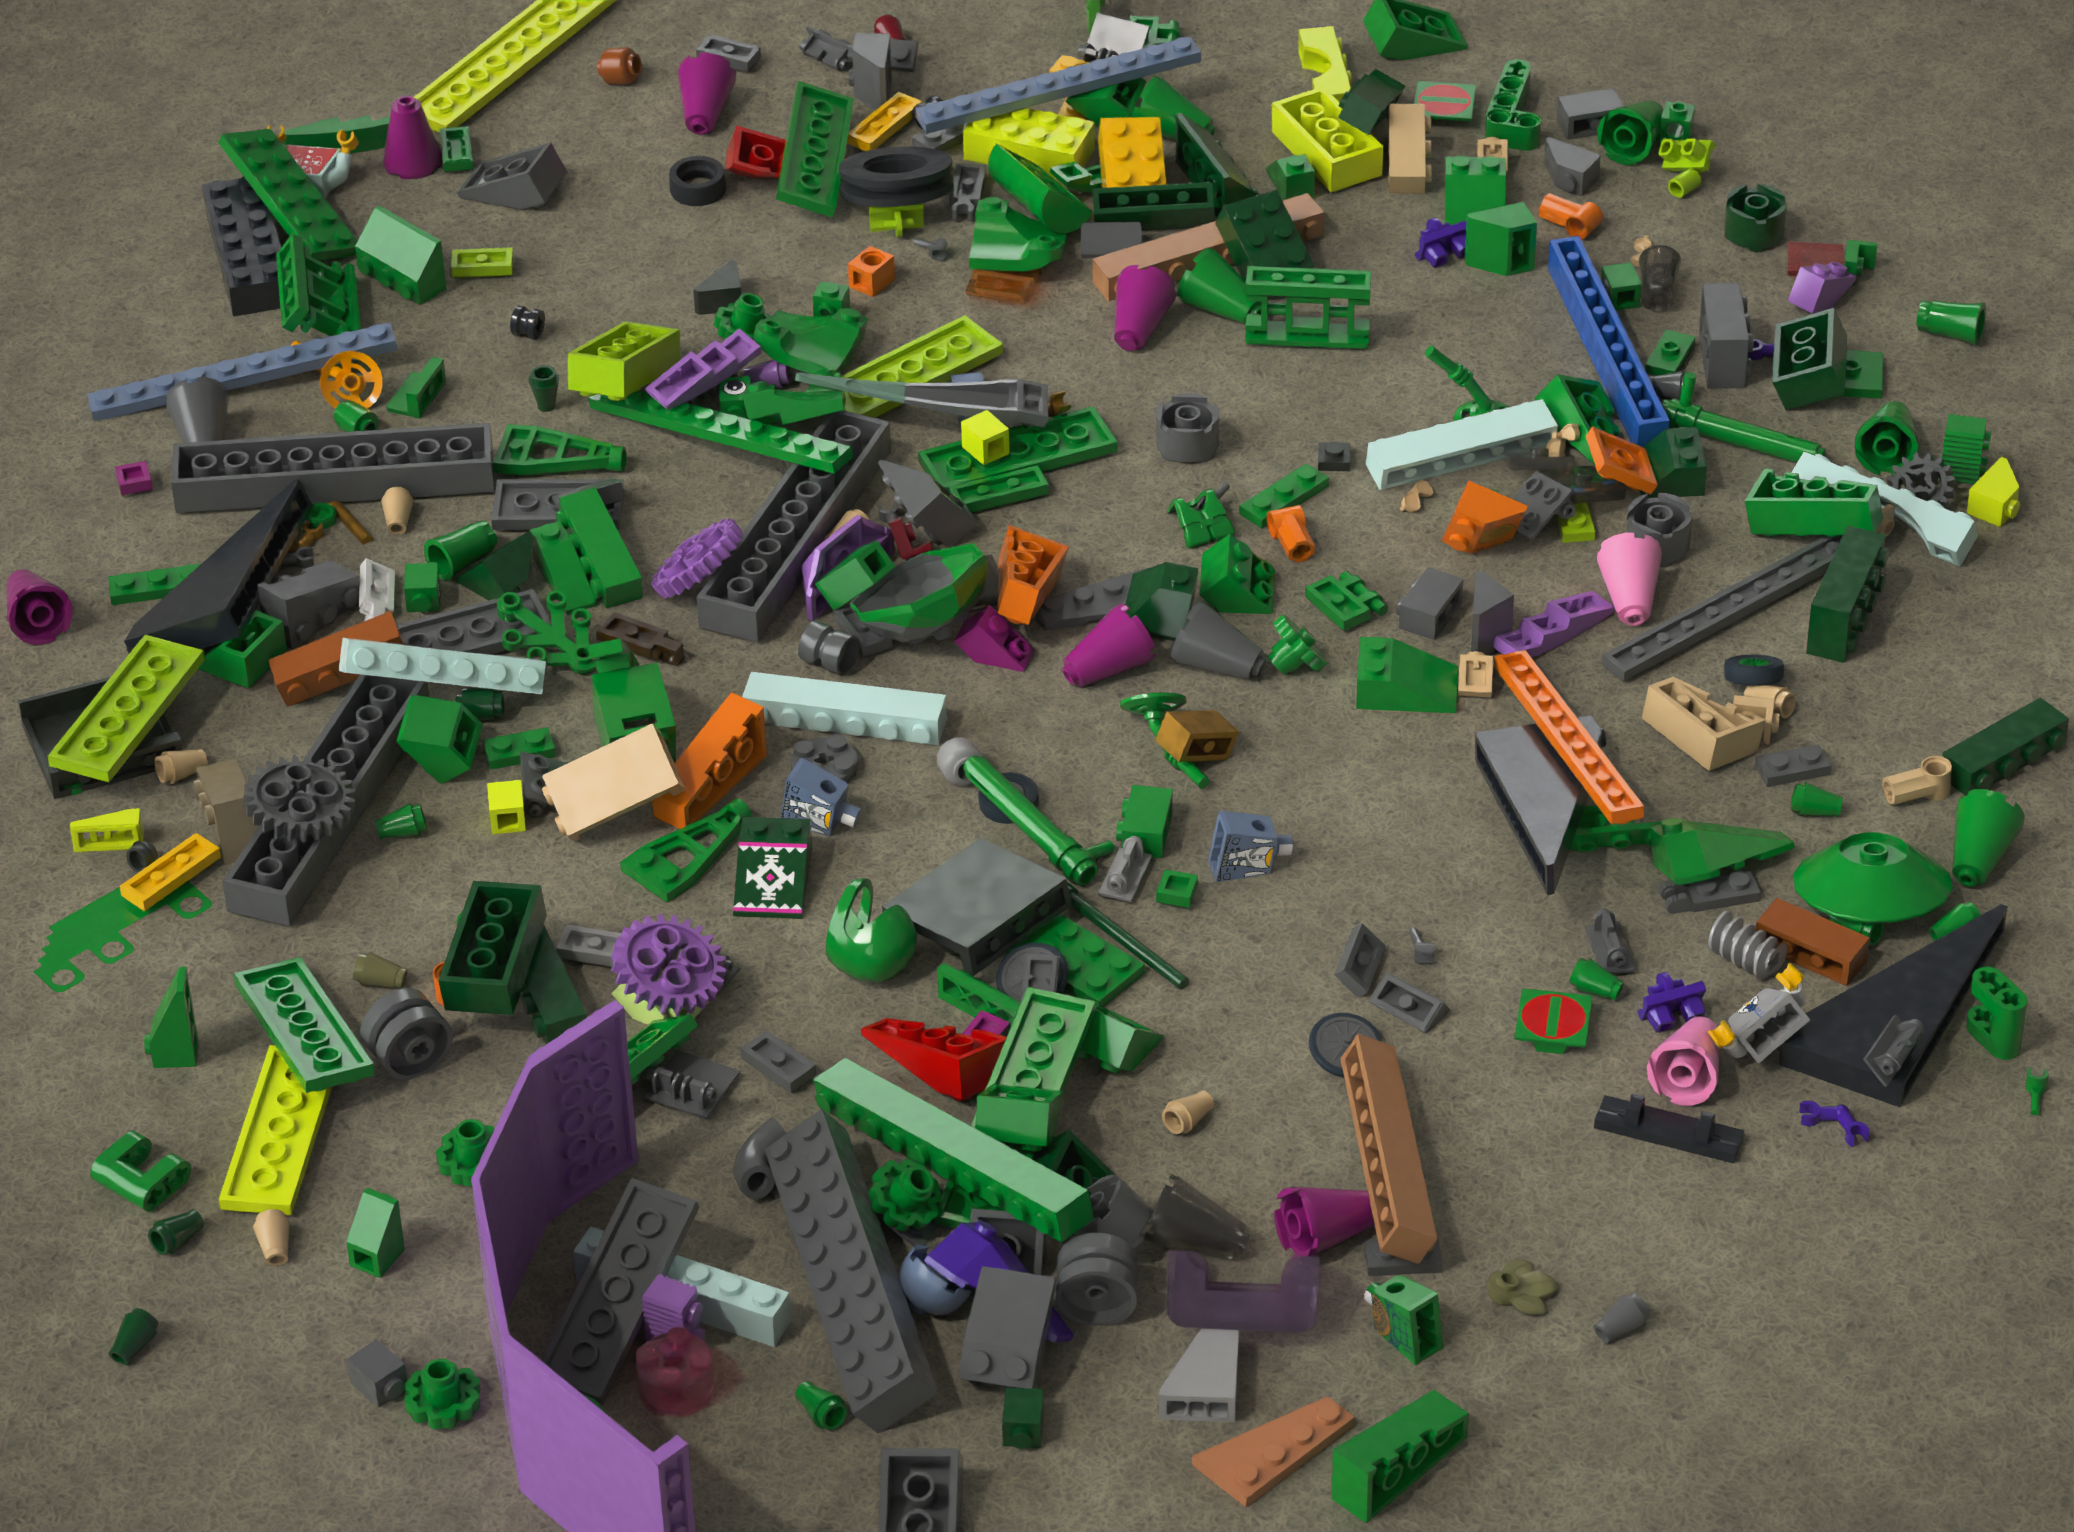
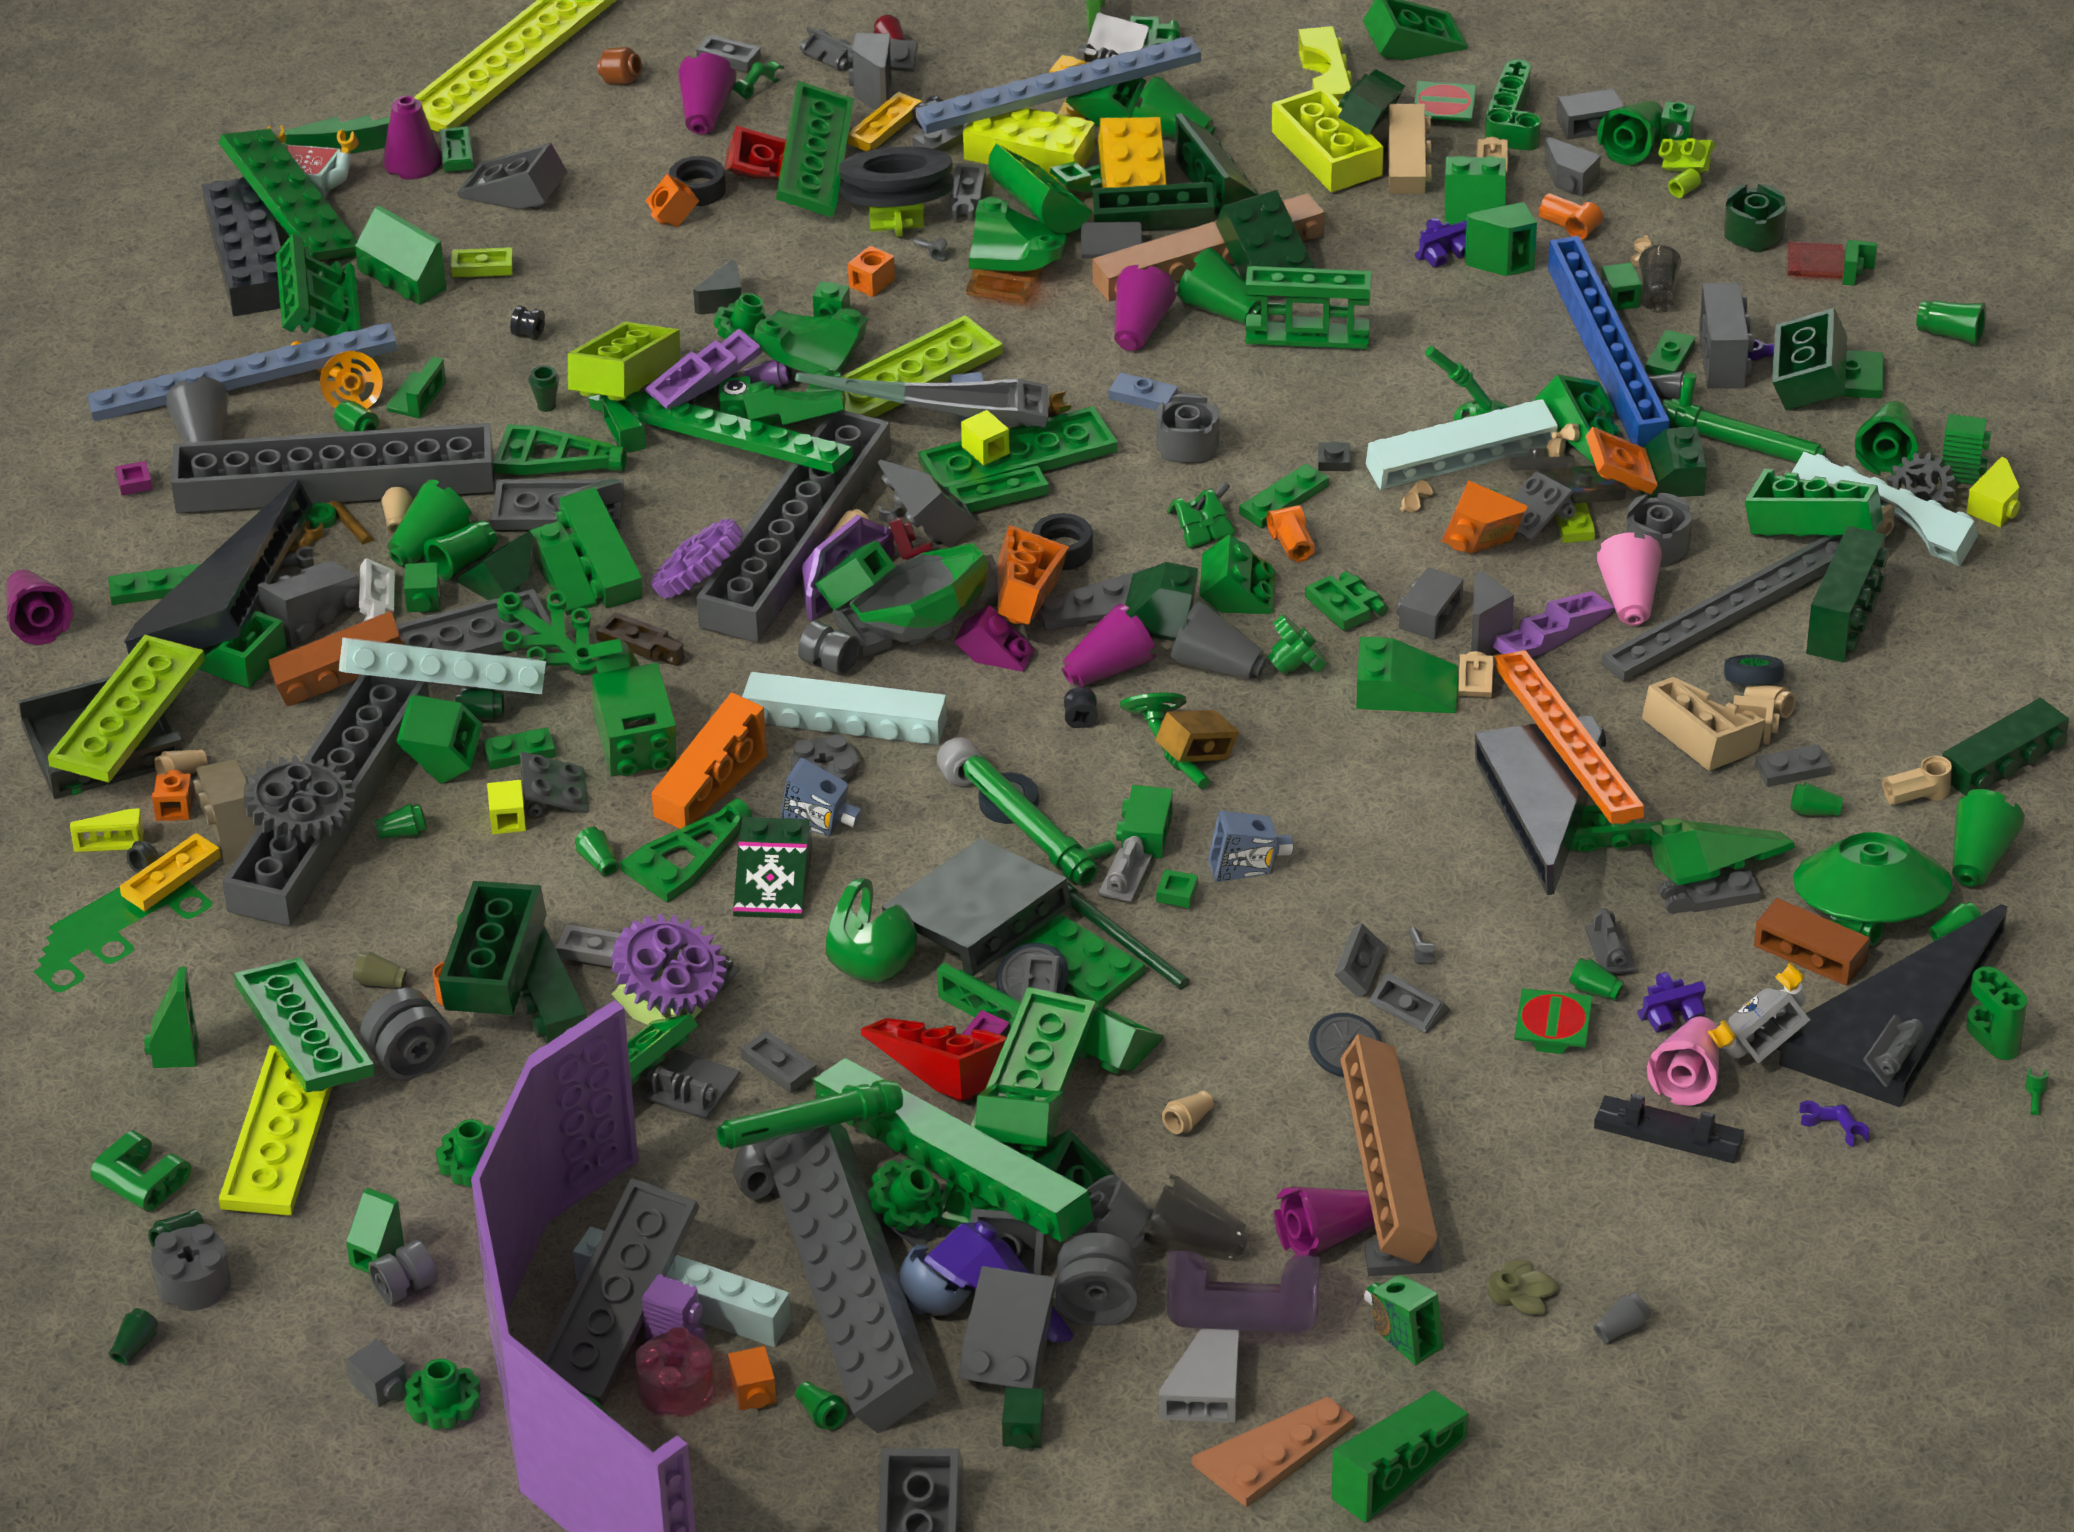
tan cone [253,1209,290,1266] -> none
tan panel [542,723,686,842] -> none
green slope [1266,154,1314,200] -> none
light grey piece [1708,910,1788,980] -> none
medium lavender slope [1788,262,1857,313] -> none
none -> dark grey brick [151,1224,231,1311]
none -> orange brick [152,770,193,821]
none -> dark grey wheel [368,1240,438,1305]
none -> green cone [388,480,474,566]
none -> green cone [575,827,619,877]
none -> green slope [602,395,646,453]
none -> orange brick [645,174,699,228]
none -> green cylinder [717,1079,903,1149]
none -> orange brick [728,1346,777,1411]
none -> green arm [733,61,785,99]
none -> black tyre [1032,513,1093,570]
none -> black wheel [1064,687,1098,728]
none -> sand blue plate [1109,372,1178,410]

